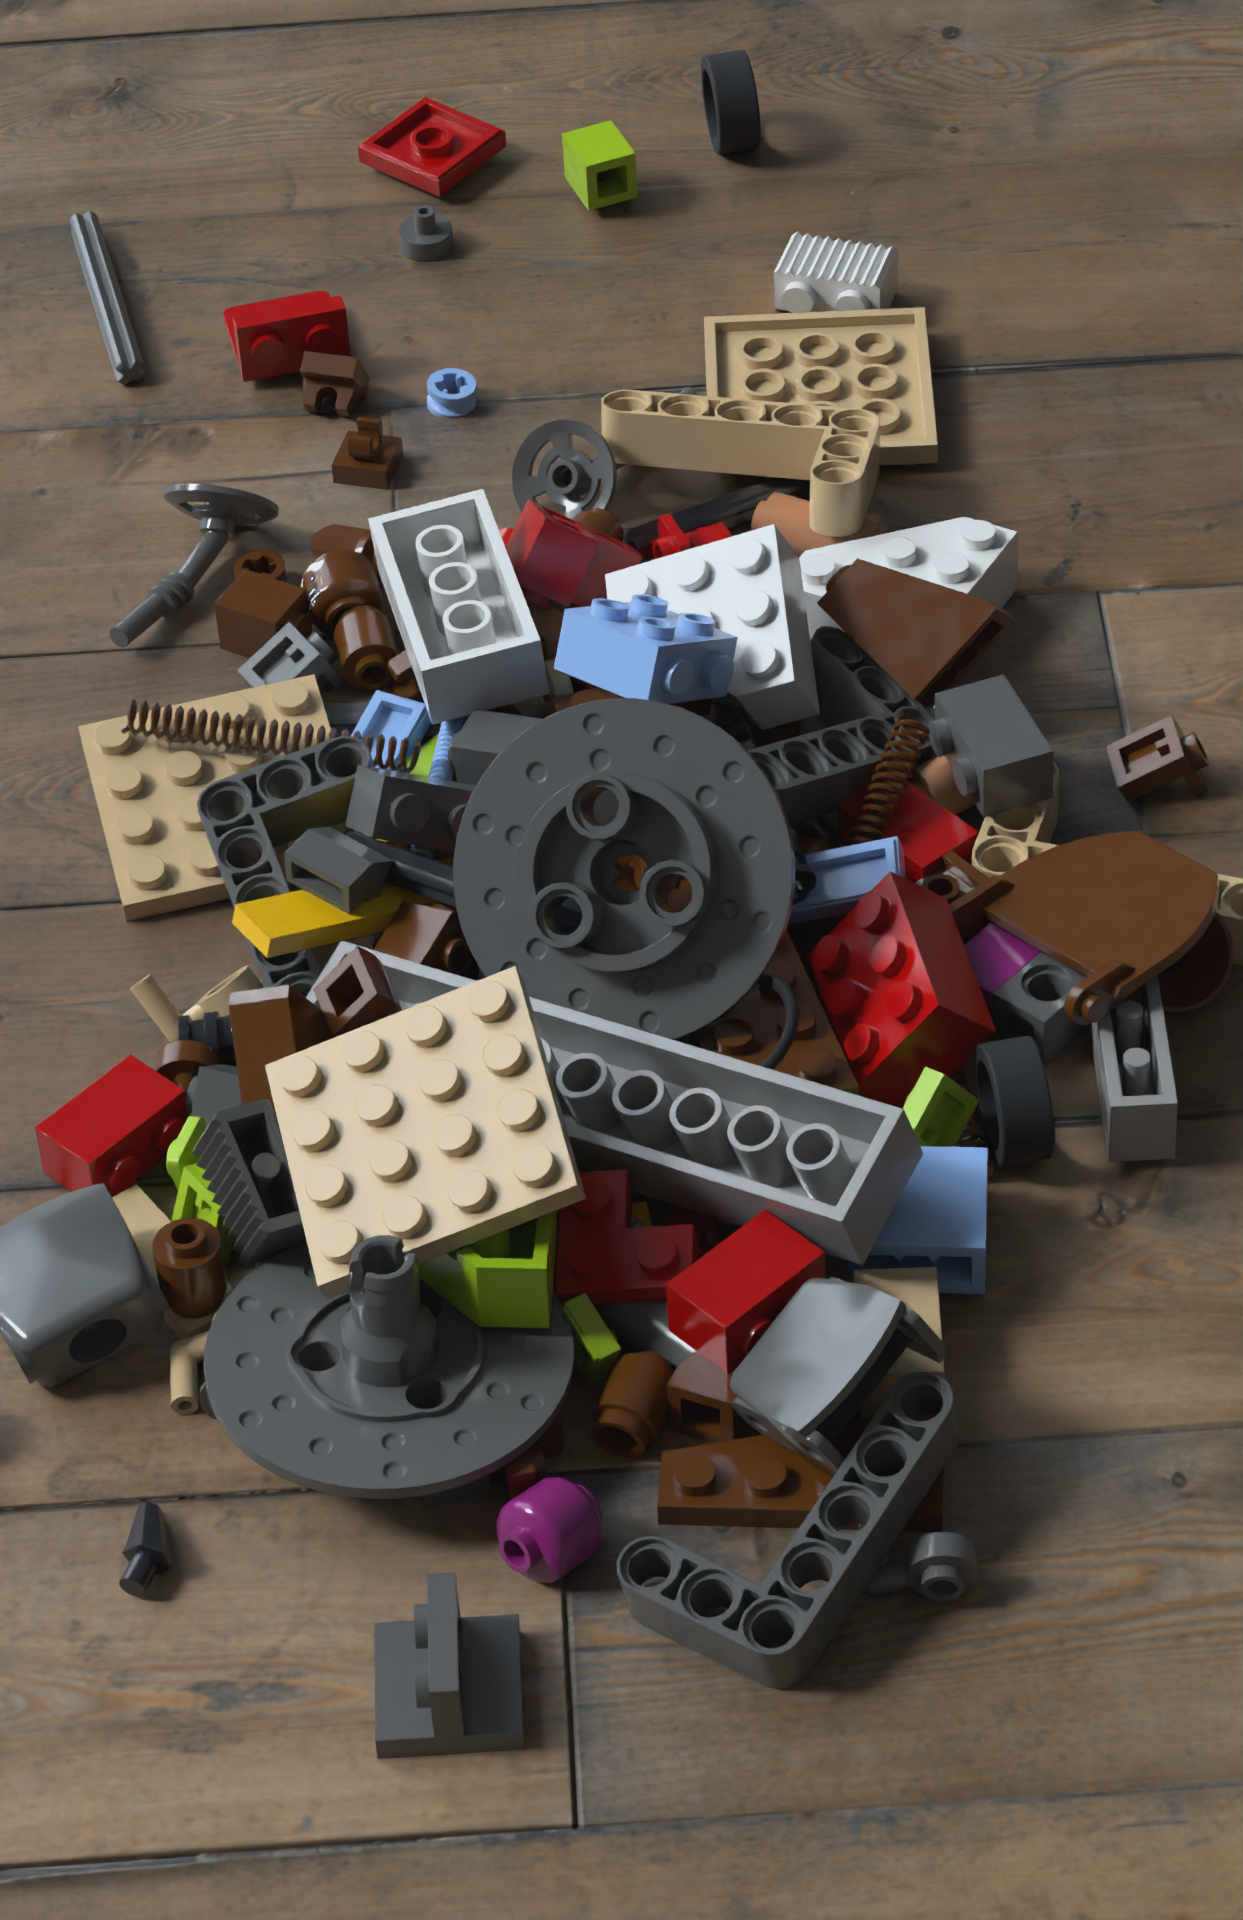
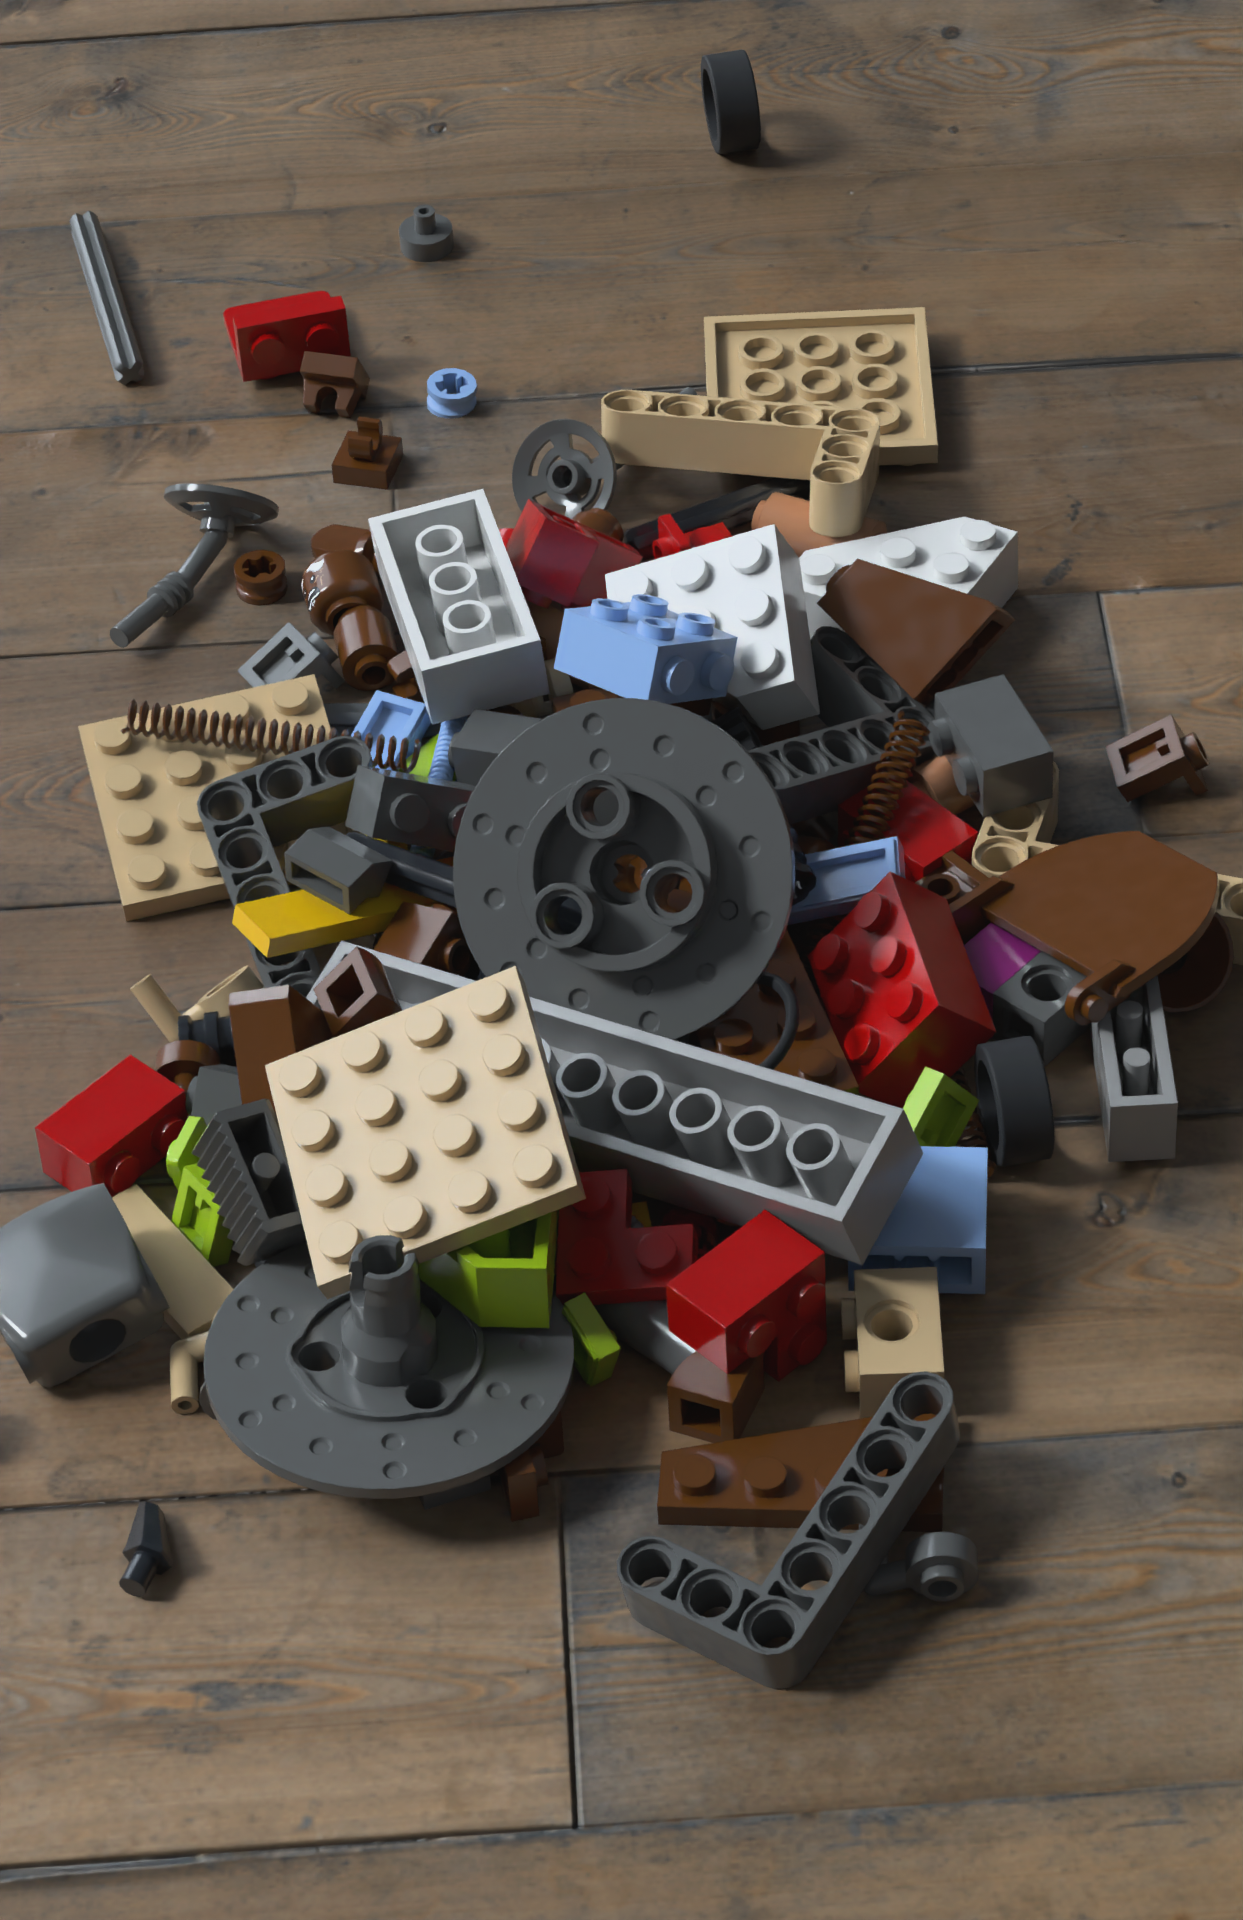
reddish brown brick [152,1218,228,1319] -> none
reddish brown brick [214,569,312,658] -> none
red plate [358,97,506,197] -> none
dark grey bracket [374,1572,525,1759] -> none
magenta head [497,1477,603,1583] -> none
lime brick [562,120,638,211] -> none
reddish brown brick [592,1351,674,1458] -> none
dark grey piece [730,1277,947,1477] -> none
white brick [774,232,898,313] -> none

